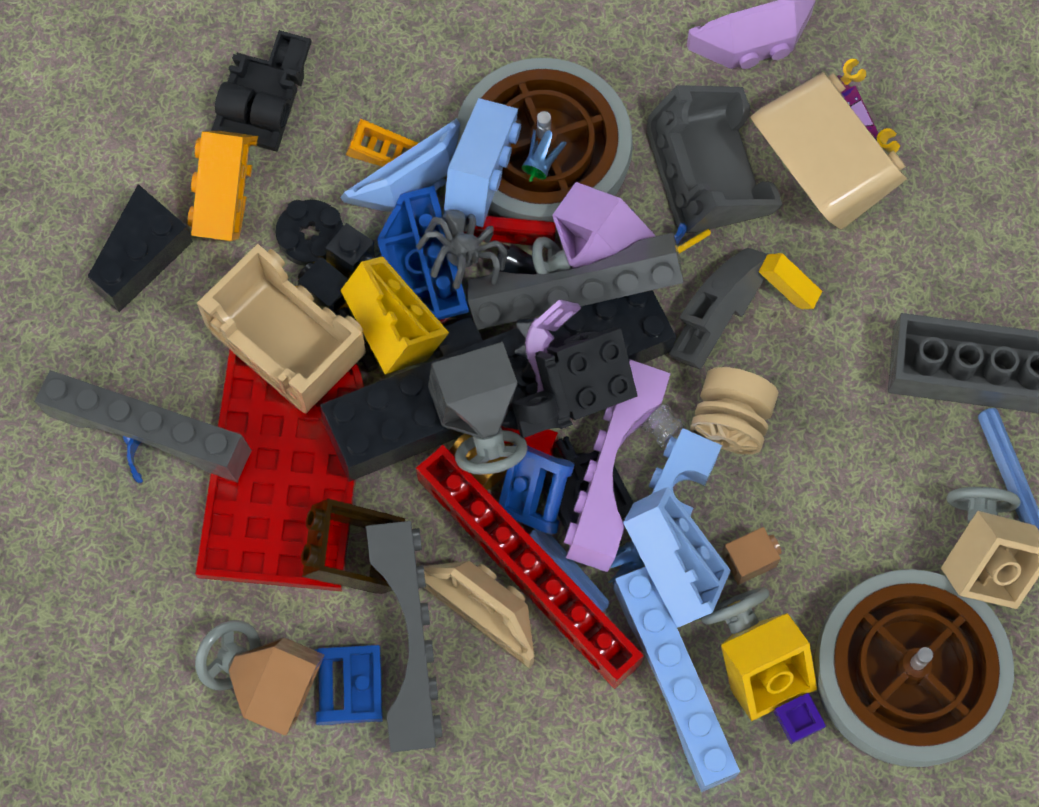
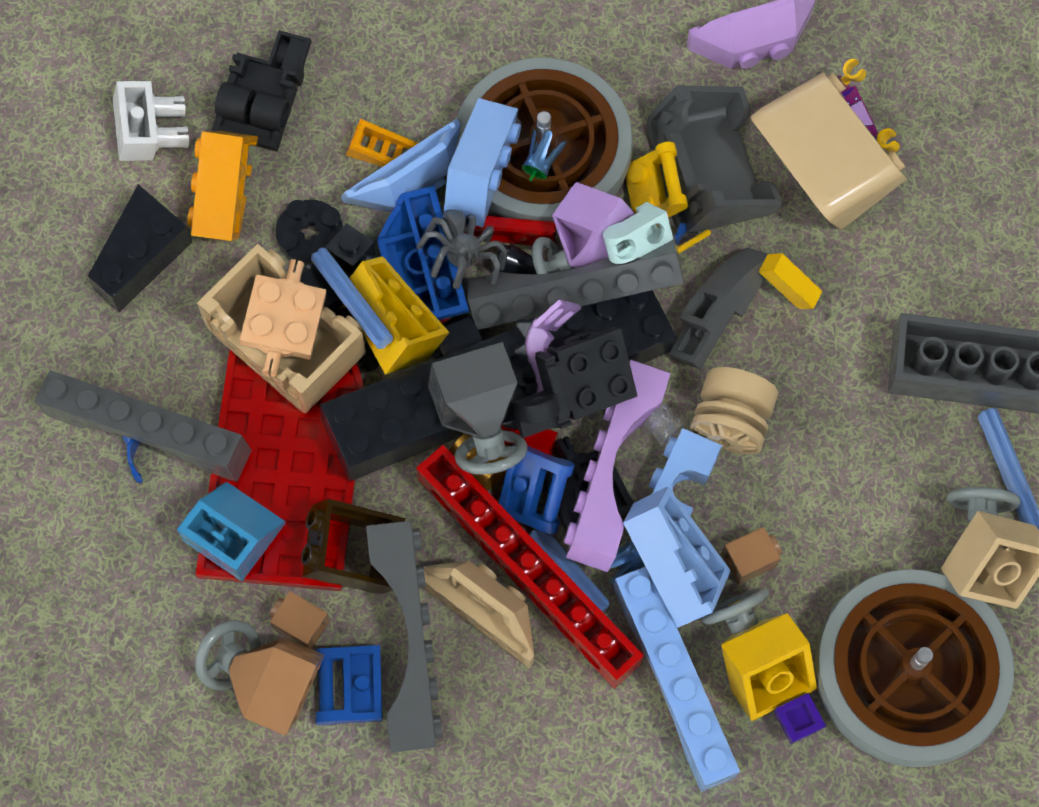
none -> white brick [113,81,189,161]
none -> dark azure slope [177,482,286,581]
none -> light nougat plate [240,259,326,377]
none -> medium nougat brick [269,591,330,649]
none -> medium blue axle [311,248,393,349]
none -> light aqua leg [603,202,673,264]
none -> yellow plate [625,142,688,218]

